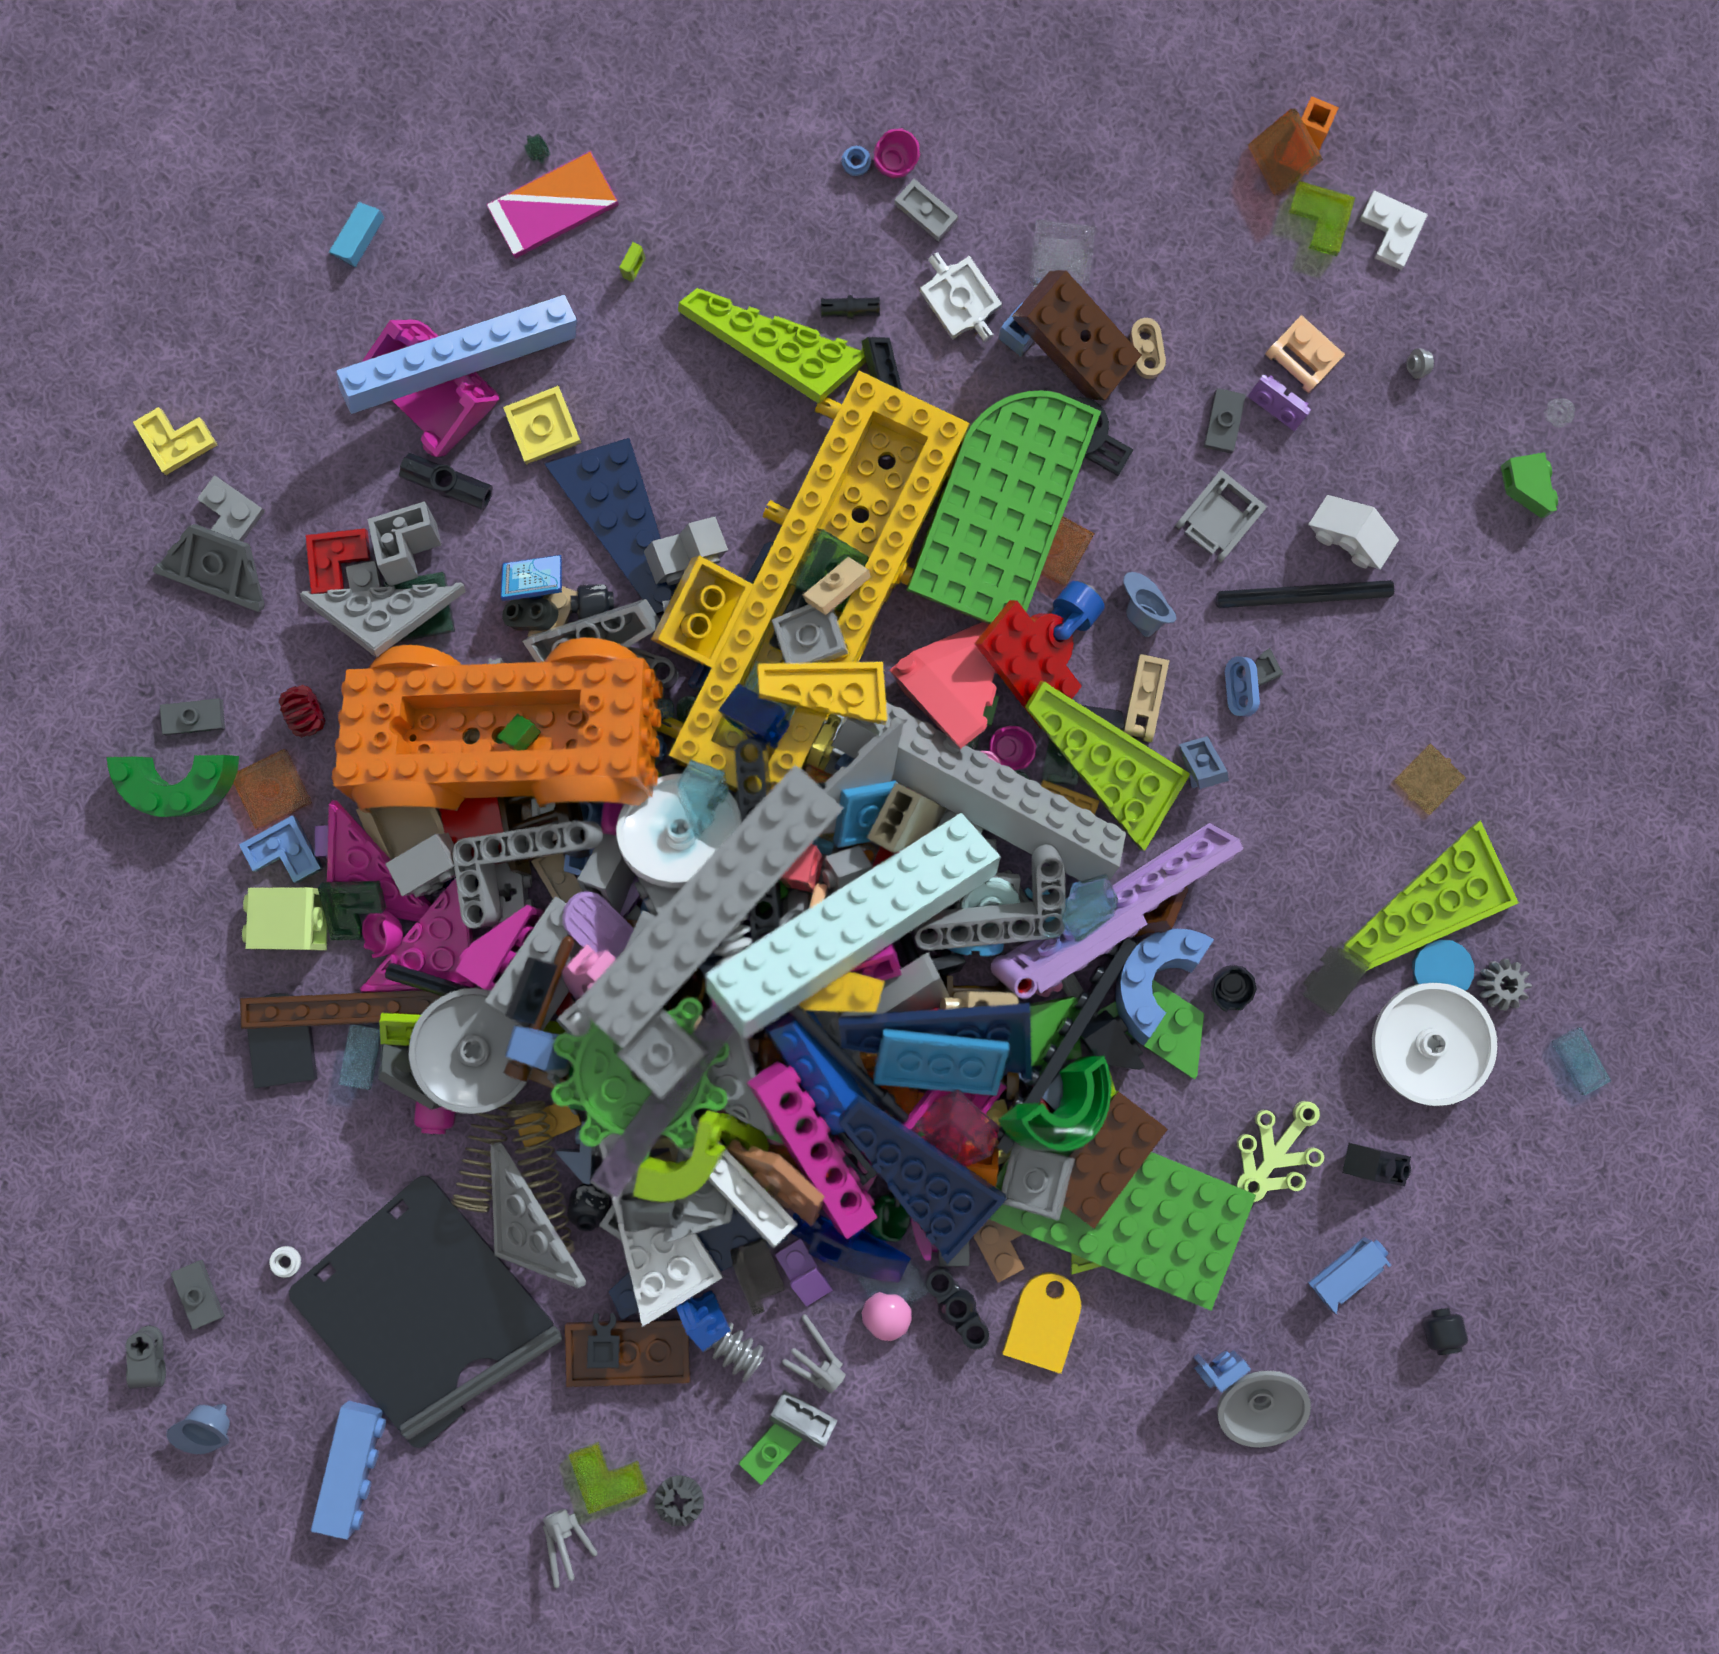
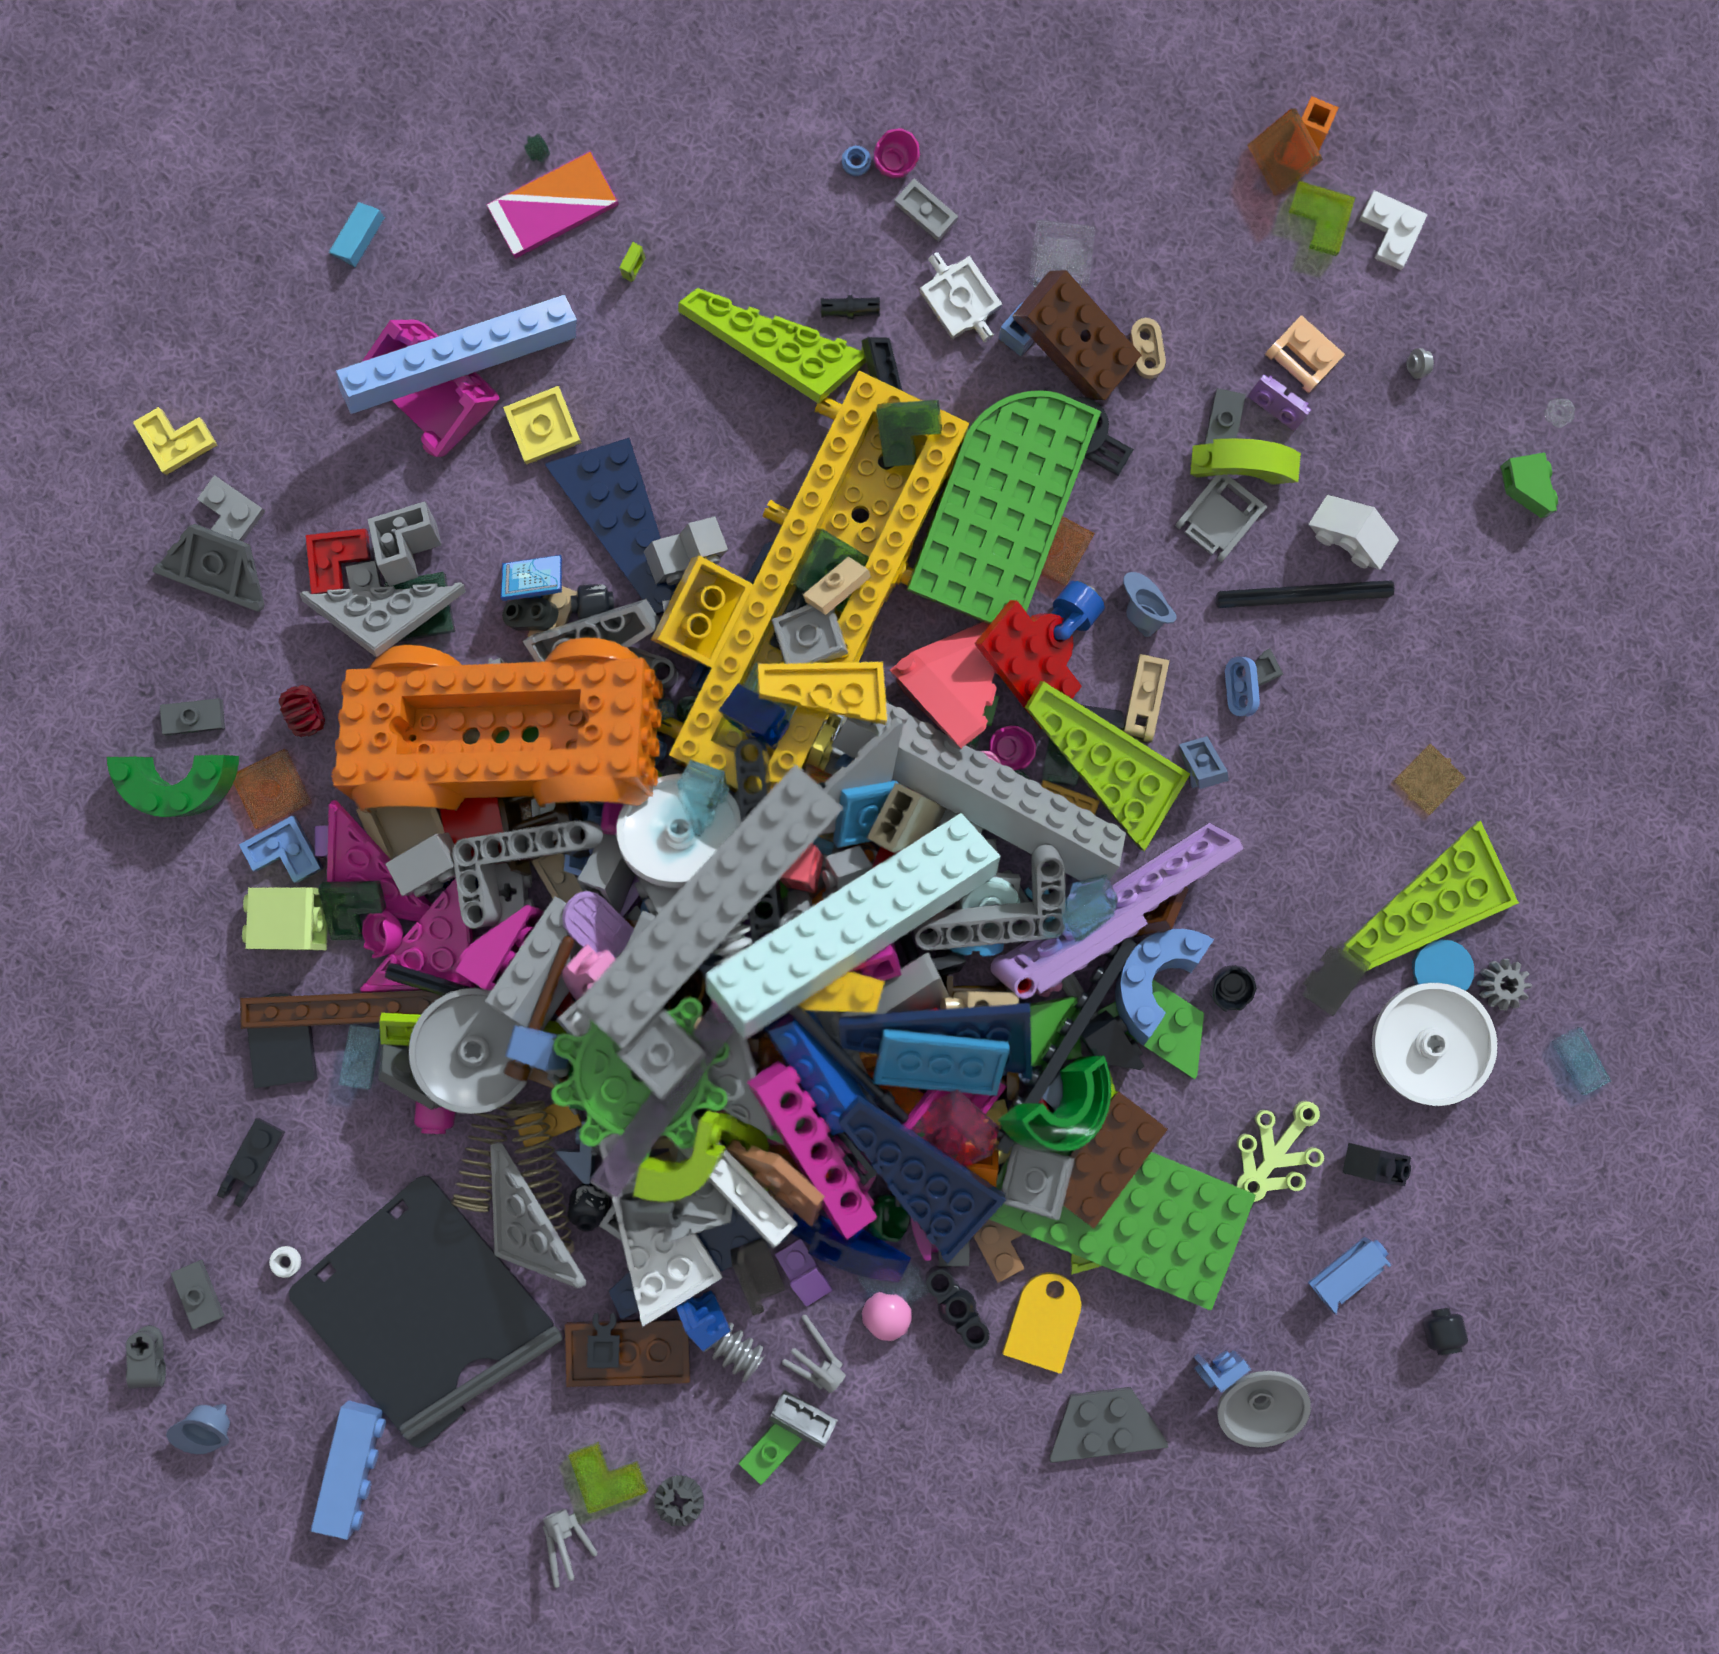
black piece [399,452,493,510] -> none
green slope [497,714,540,751] -> none
black plate [505,956,558,1024] -> none
light nougat tile [809,883,828,909] -> none
none -> black hinge [217,1118,285,1208]
none -> clear green plate [876,400,943,467]
none -> dark grey wing [1049,1387,1168,1463]
none -> lime arch [1190,438,1301,485]

